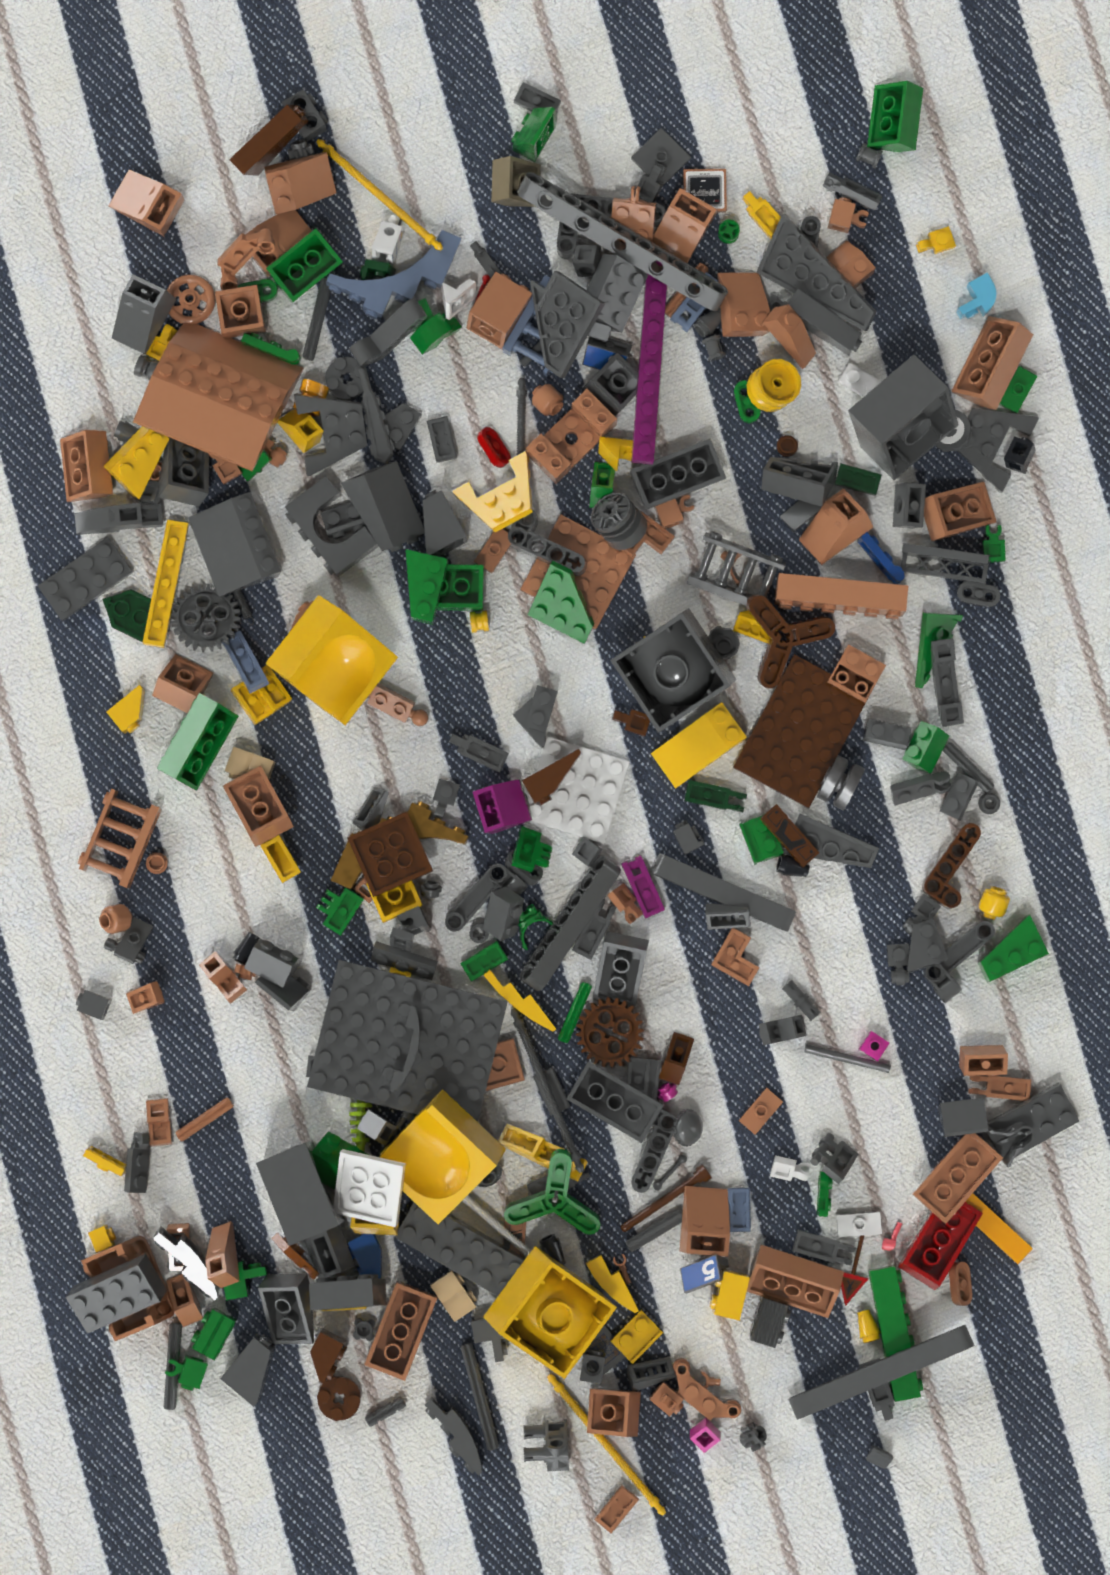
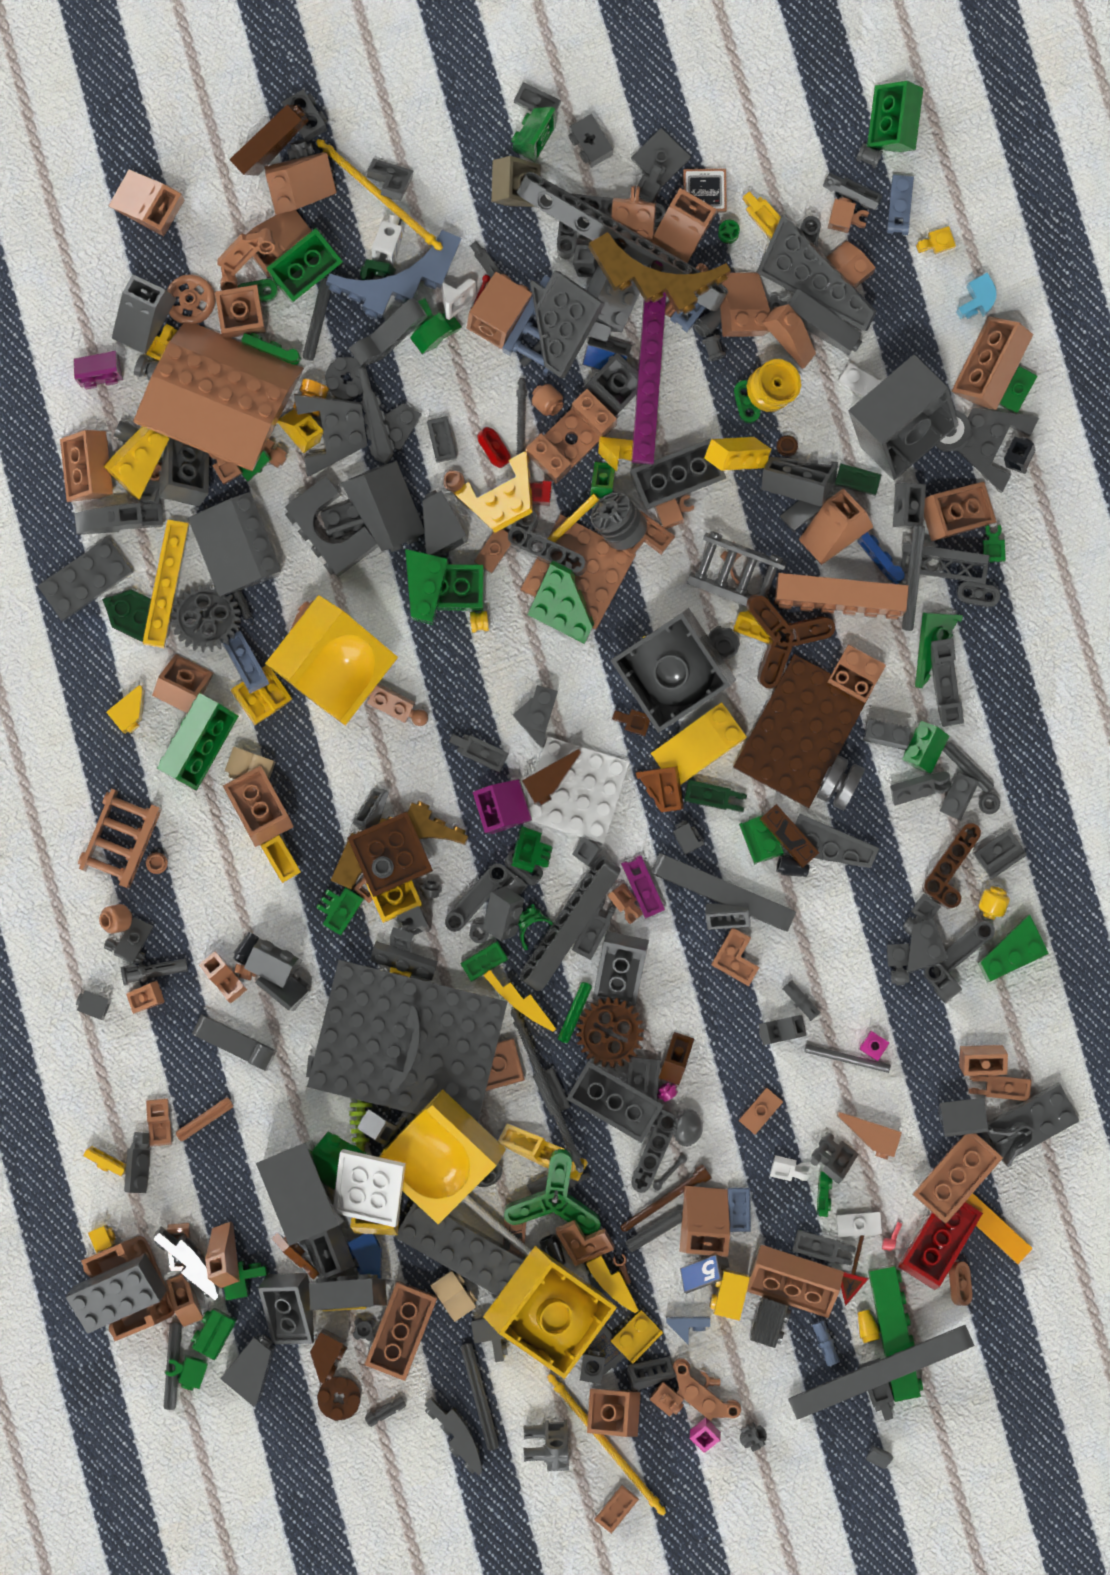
dark grey plate [433,779,460,819] -> none
none -> magenta slope [74,351,123,390]
none -> dark grey pin [121,958,188,986]
none -> dark grey beam [192,1014,277,1071]
none -> dark grey plate [366,158,414,201]
none -> dark grey plate [372,856,394,878]
none -> nougat plate [443,471,465,492]
none -> red panel [530,481,552,506]
none -> yellow bar [547,494,600,543]
none -> nougat plate [556,1220,614,1266]
none -> dark grey brick [568,114,613,168]
none -> pearl gold arch [588,232,731,314]
none -> dark orange wing [636,766,684,812]
none -> sand blue slope [666,1316,710,1345]
none -> yellow brick [704,437,772,471]
none -> sand blue pin [812,1320,840,1366]
none -> nougat slope [837,1112,902,1160]
none -> sand blue plate [887,175,914,235]
none -> dark grey axle [902,525,925,631]
none -> dark grey plate [973,829,1027,880]

